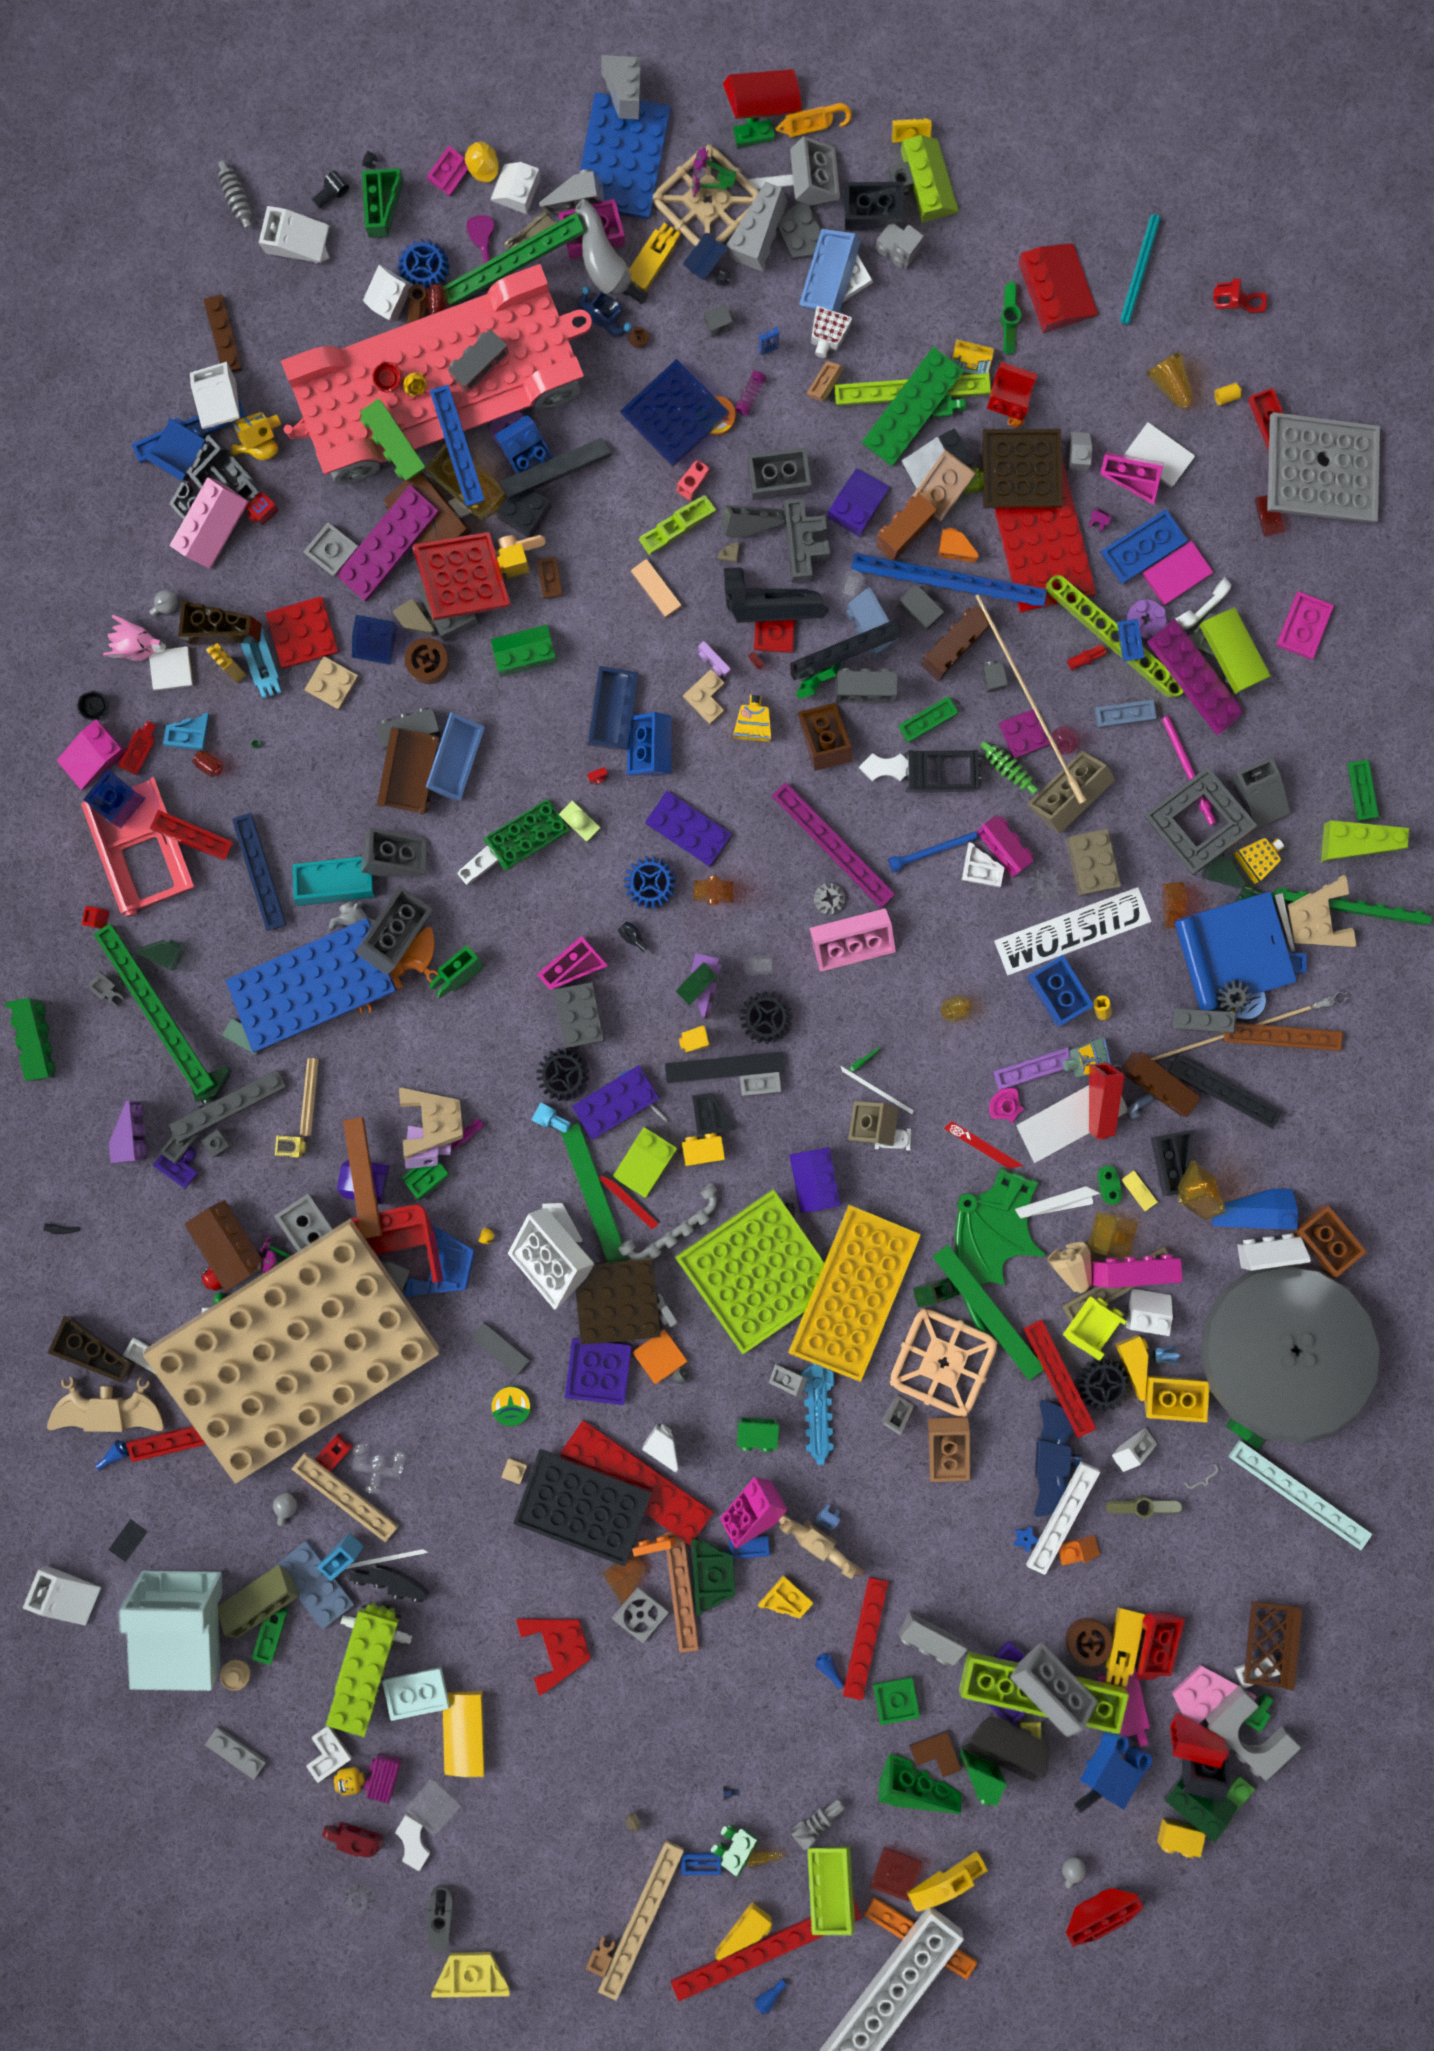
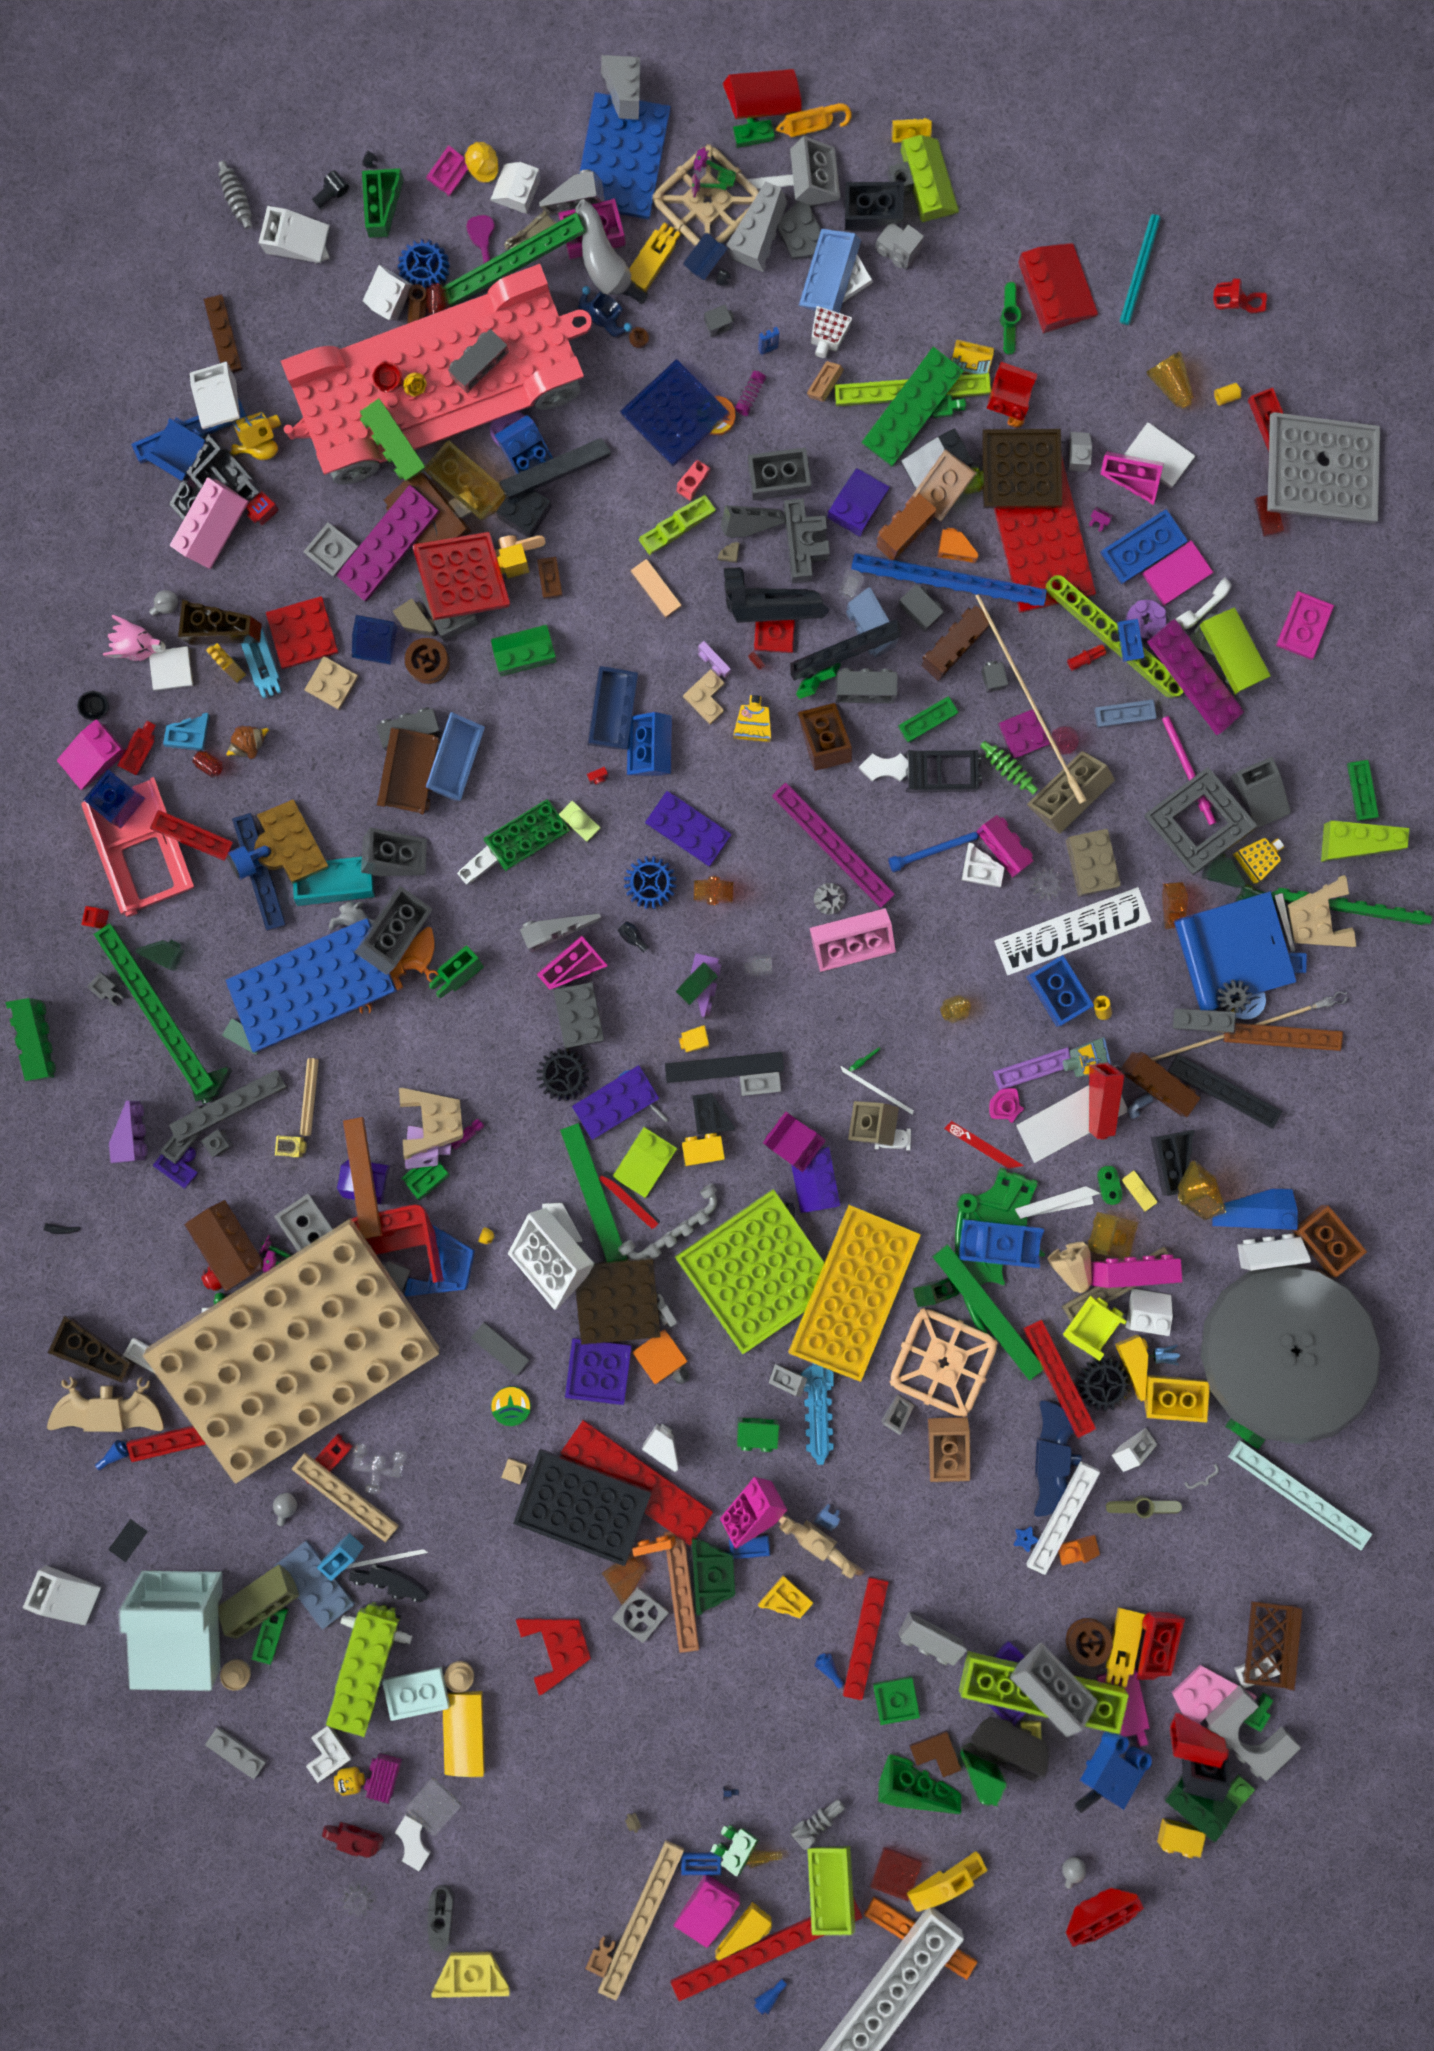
blue plate [429,385,485,507] -> none
medium azure axle [531,1102,571,1133] -> none
black gear [740,991,793,1044] -> none
none -> dark orange hair [227,725,269,759]
none -> pearl gold plate [227,799,328,884]
none -> tan plate [444,1661,474,1692]
none -> light grey wedge [520,914,602,952]
none -> dark pink slope [673,1875,740,1948]
none -> magenta panel [763,1112,826,1173]
none -> blue piece [958,1219,1044,1268]

